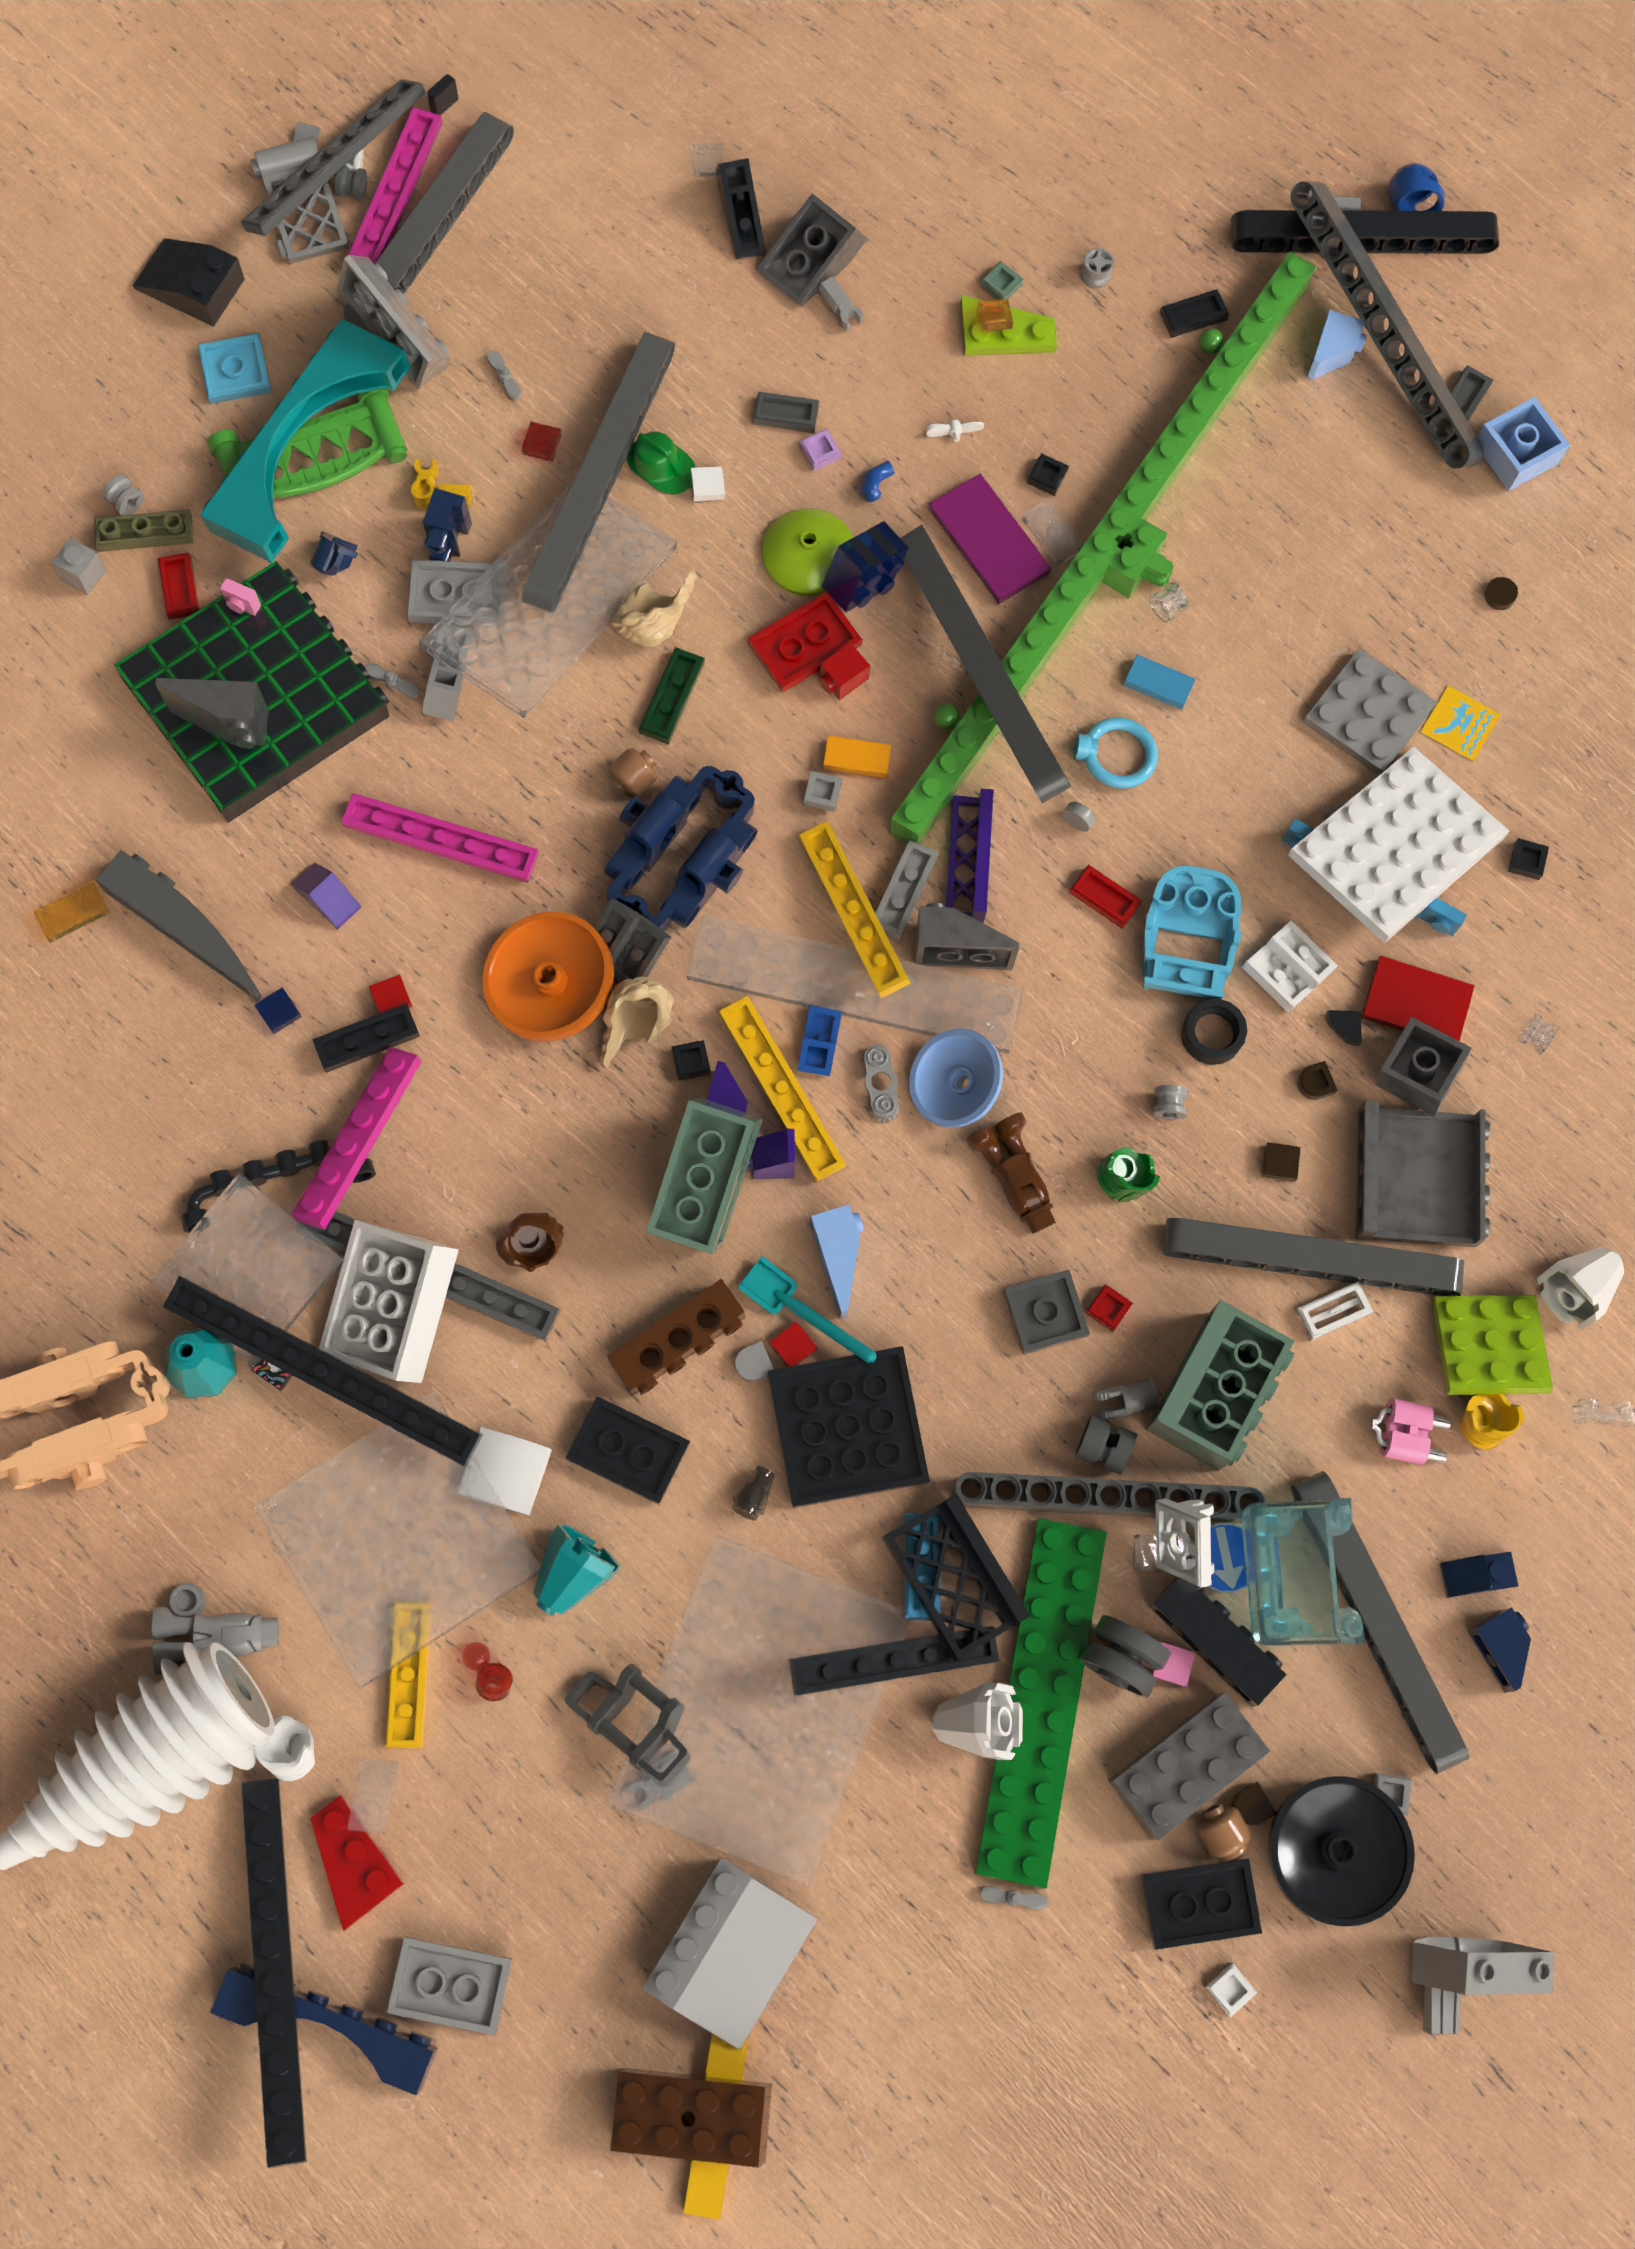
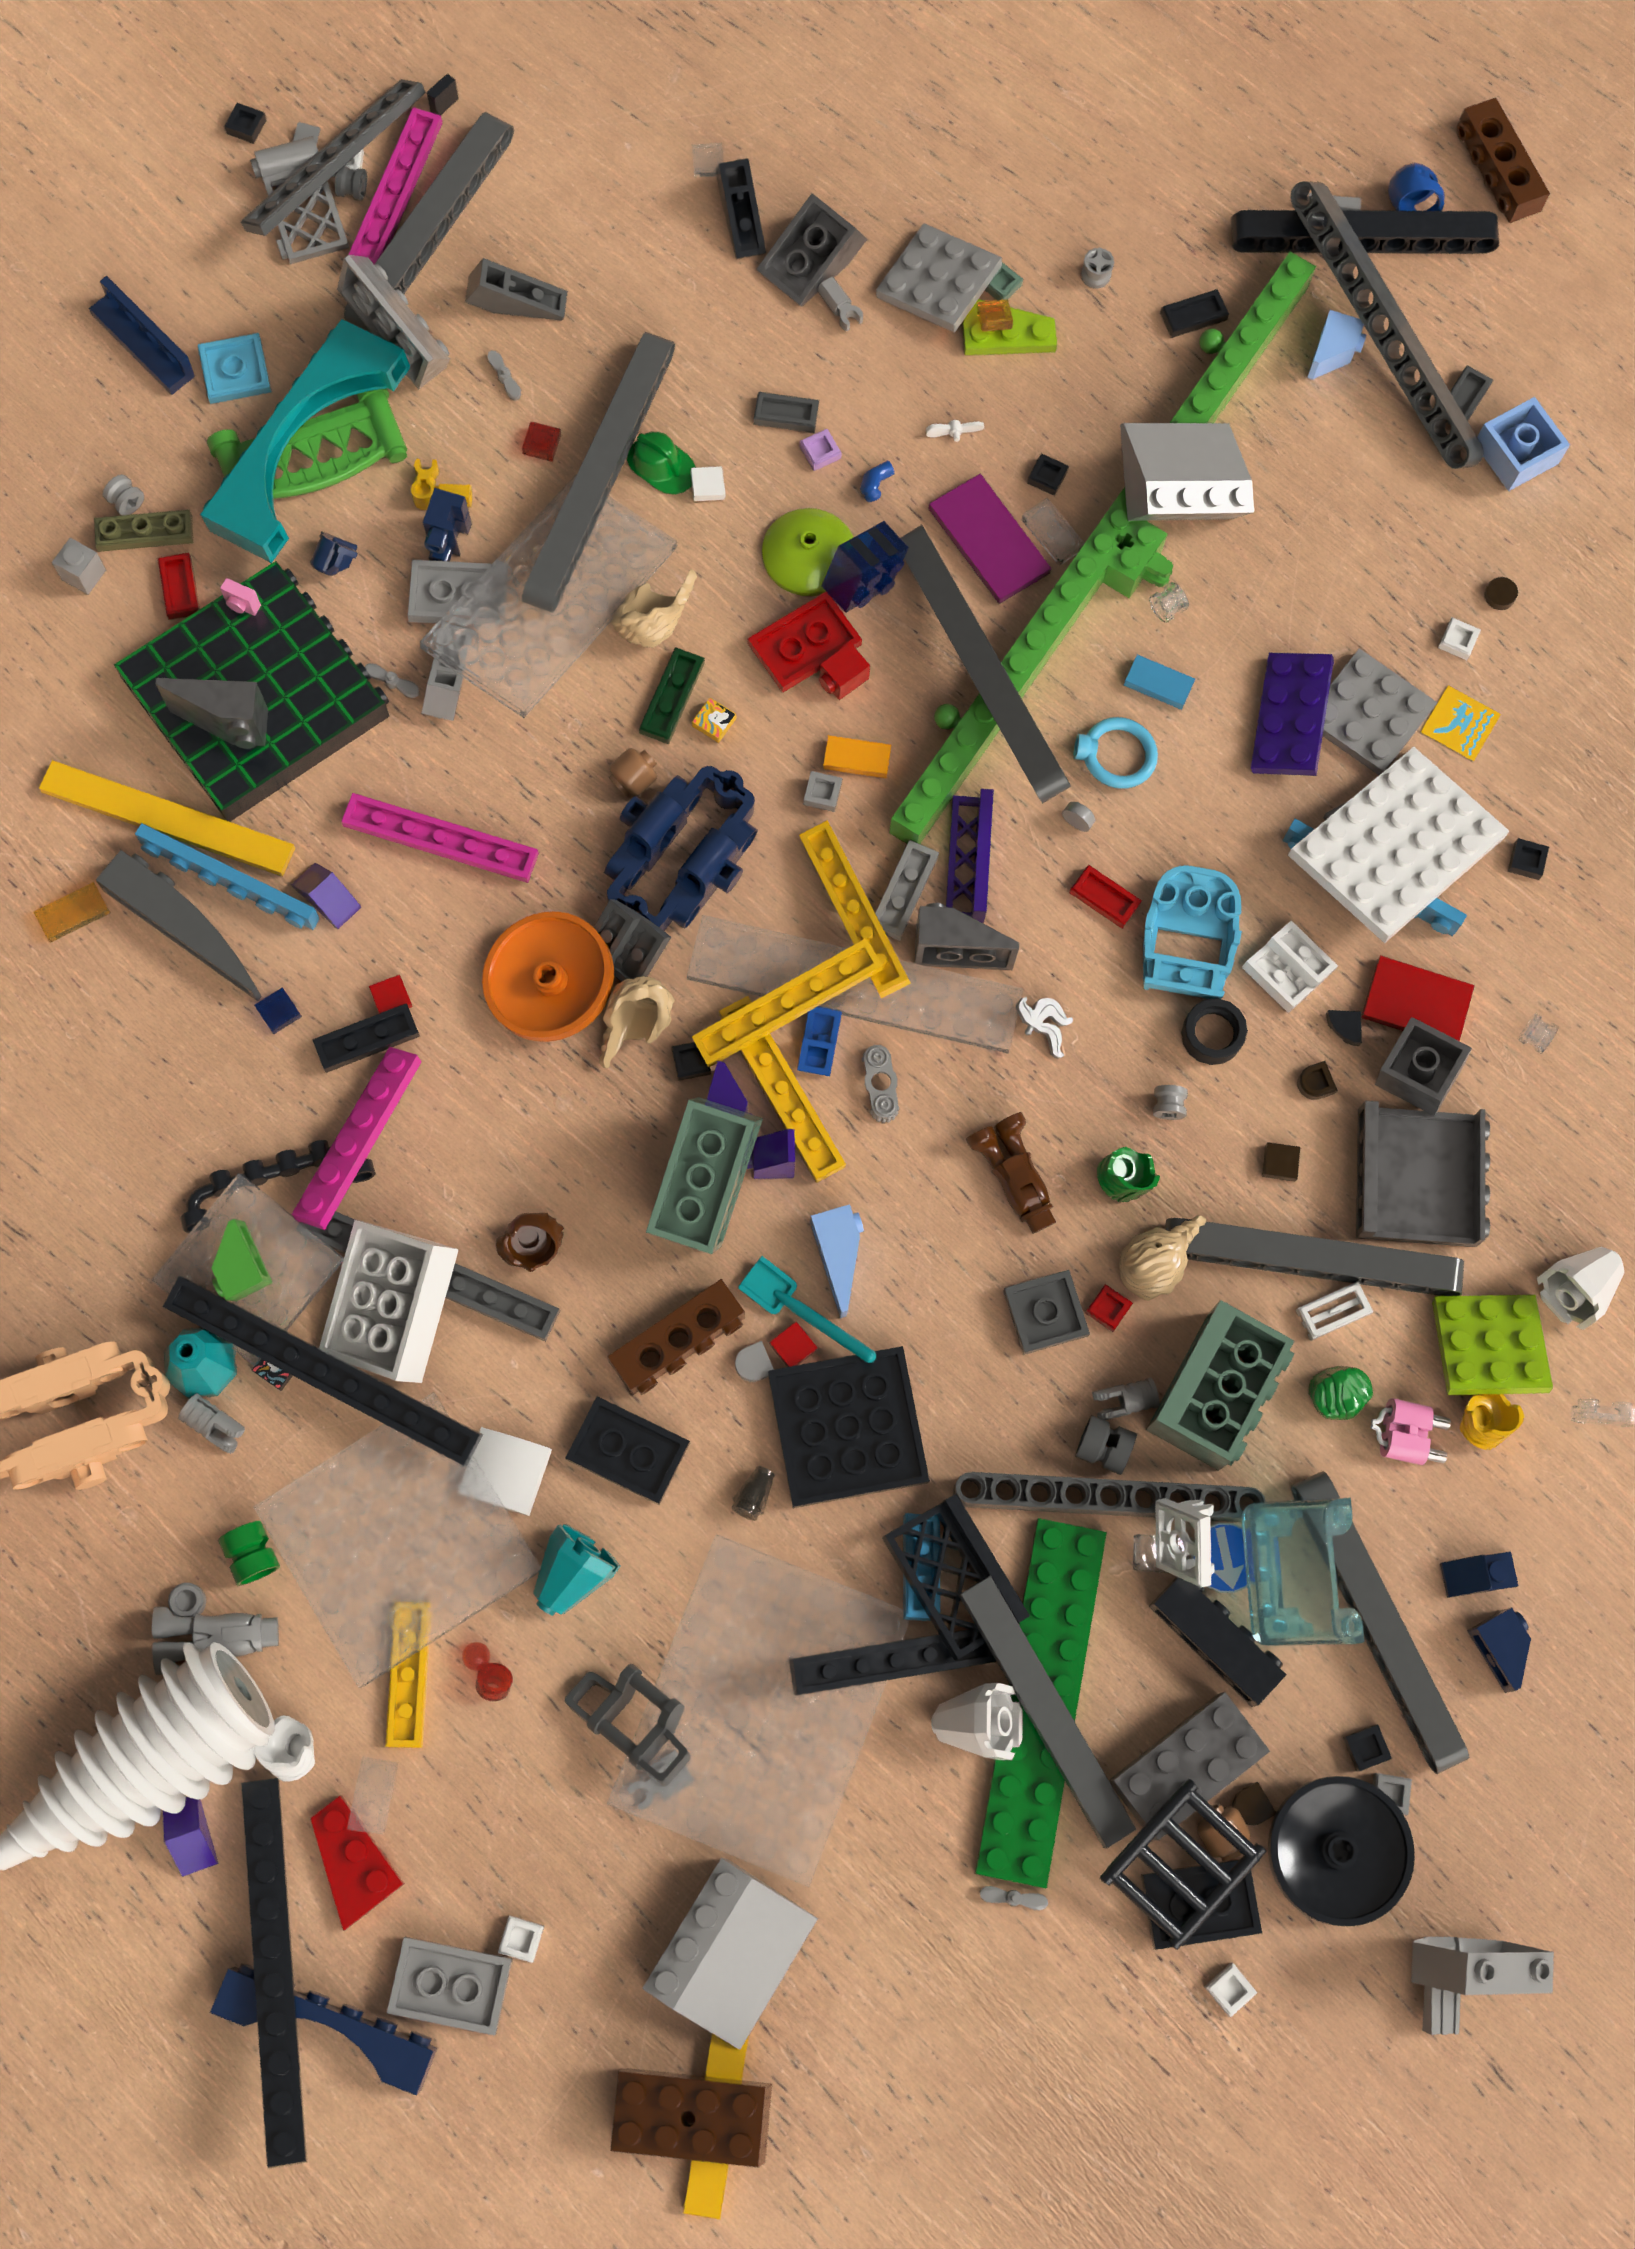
black slope [133,238,245,327] -> none
light blue dish [909,1028,1003,1128] -> none
dark grey wheel [1078,1615,1171,1698] -> none
bright pink tile [1152,1642,1195,1688] -> none
none -> yellow tile [39,760,295,877]
none -> dark blue fence [89,276,195,395]
none -> dark azure plate [135,823,320,930]
none -> dark purple slope [163,1797,219,1877]
none -> light grey hinge [178,1394,245,1454]
none -> bright green slope [211,1219,273,1302]
none -> green wheel [218,1521,280,1586]
none -> black tile [224,103,267,144]
none -> dark grey slope [465,258,568,321]
none -> white tile [498,1916,544,1963]
none -> tile [692,698,736,743]
none -> yellow plate [692,938,884,1068]
none -> light grey plate [876,223,1002,333]
none -> dark grey tile [958,1576,1136,1848]
none -> piece [1016,997,1073,1059]
none -> black bar [1100,1779,1267,1950]
none -> tan hair [1119,1215,1206,1301]
none -> light grey slope [1120,423,1254,521]
none -> dark purple plate [1251,653,1334,776]
none -> green hair [1308,1366,1373,1420]
none -> black tile [1343,1725,1392,1772]
none -> white tile [1438,617,1481,660]
none -> reddish brown brick [1456,97,1550,223]

